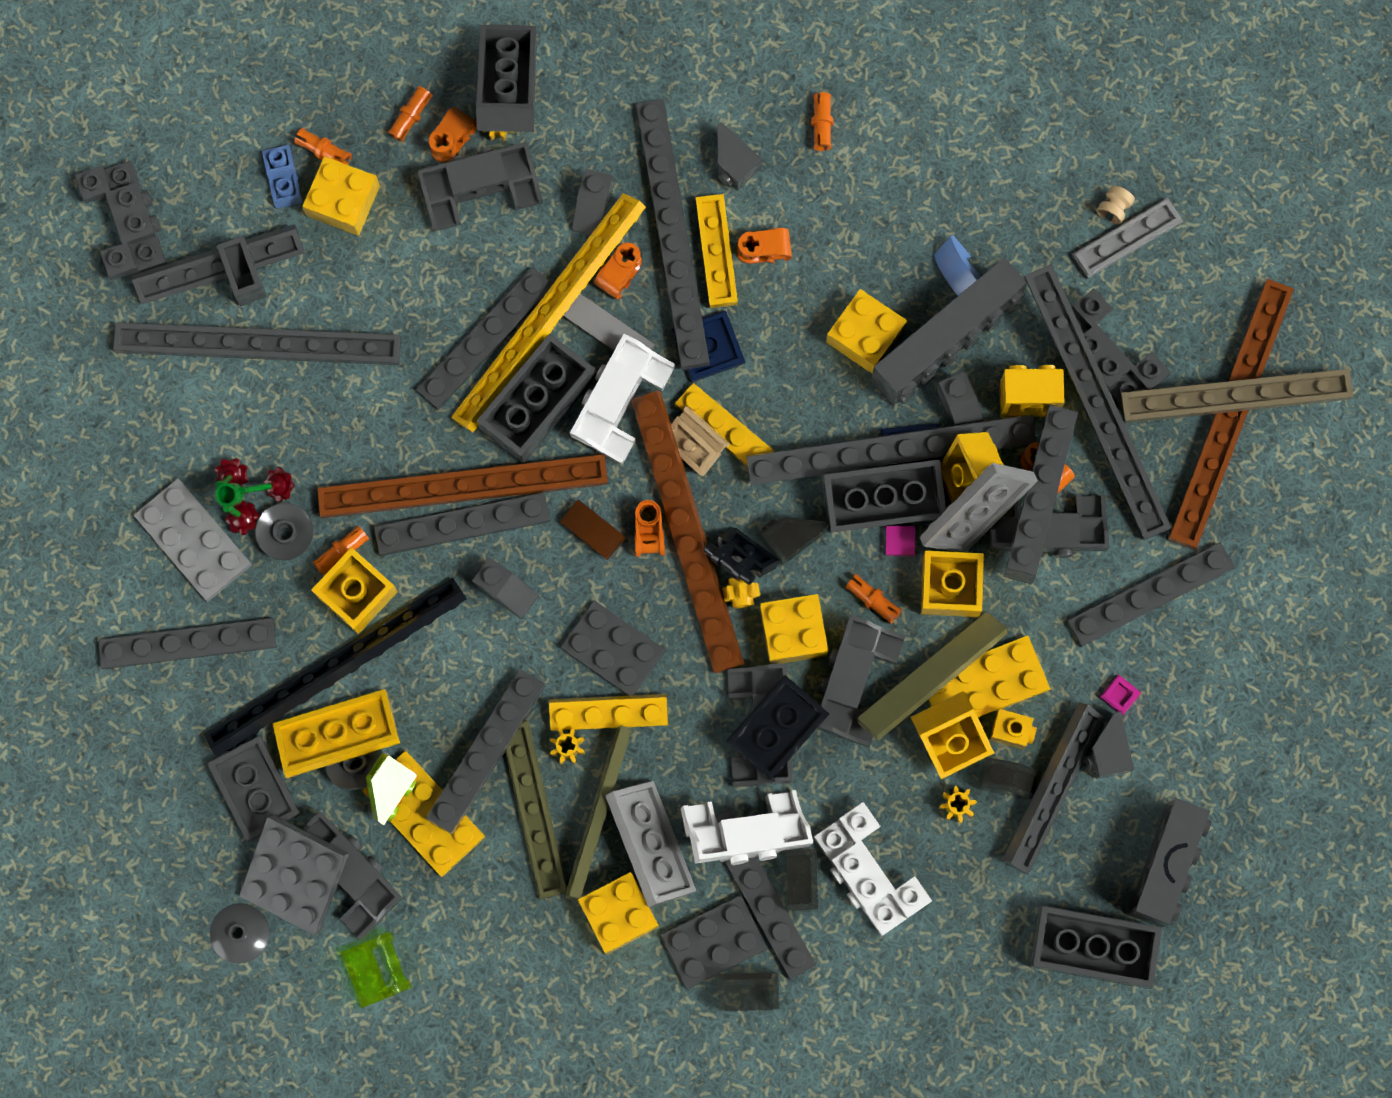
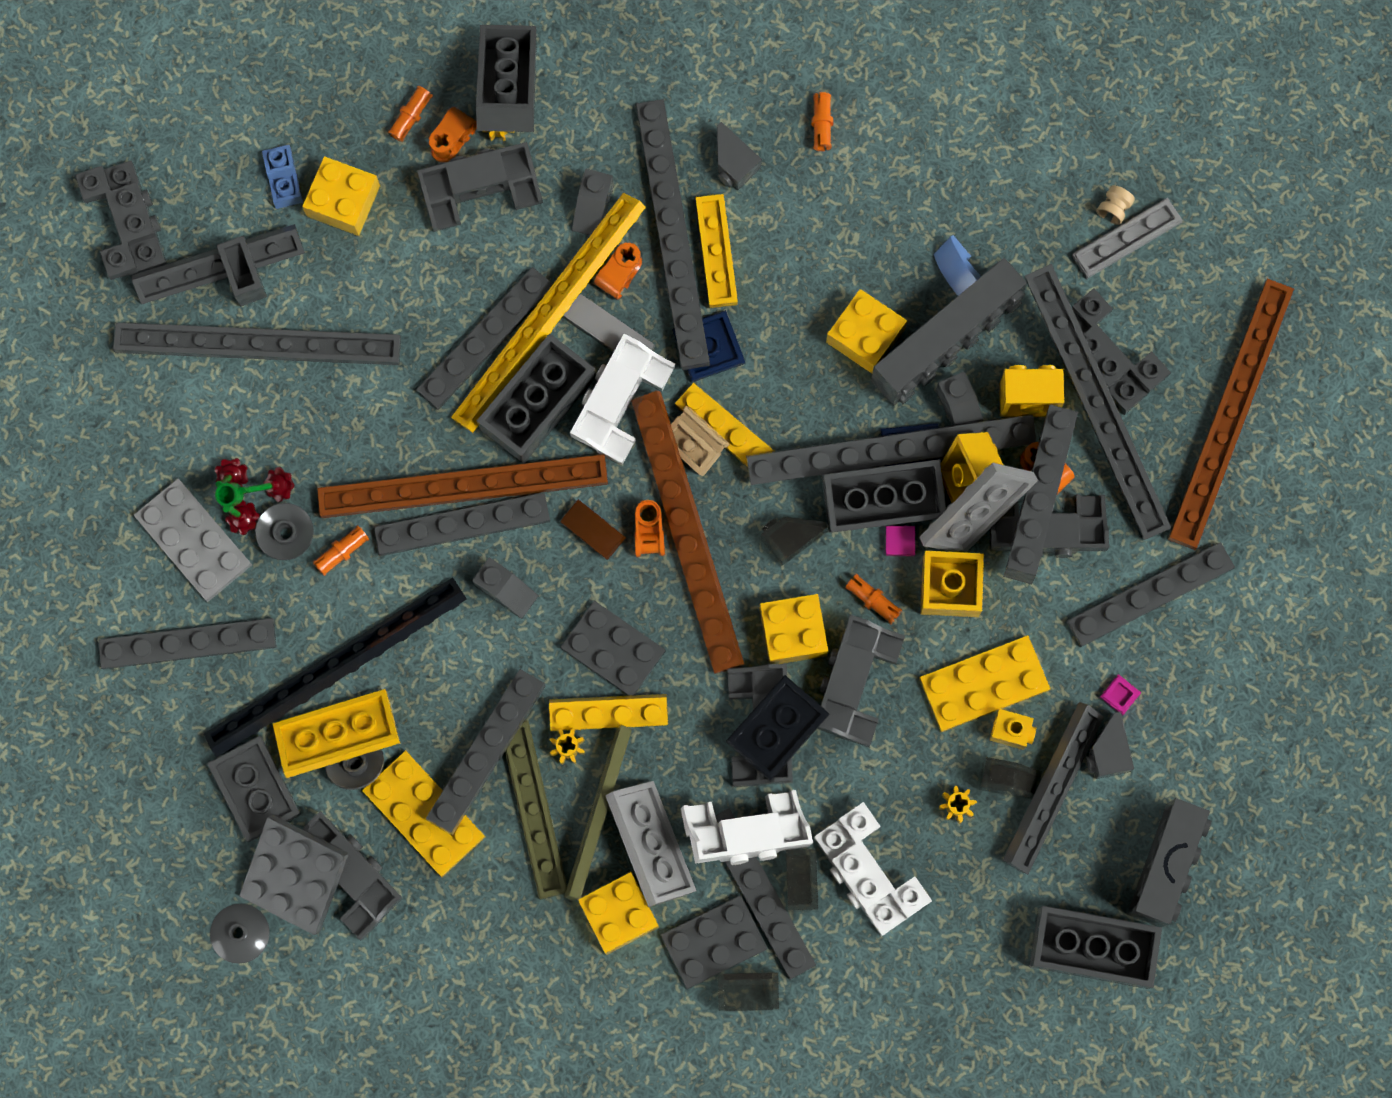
orange pin [294,128,352,165] -> none
yellow brick [311,547,398,635] -> none
clear neon green plate [341,932,412,1008] -> none
slope [366,753,417,825] -> none
black plate [704,528,780,585] -> none
yellow gear [722,578,760,609] -> none
orange piece [737,228,792,264] -> none
olive tile [857,612,1008,741] -> none
yellow brick [910,691,994,779] -> none
dark tan plate [1119,369,1354,423] -> none

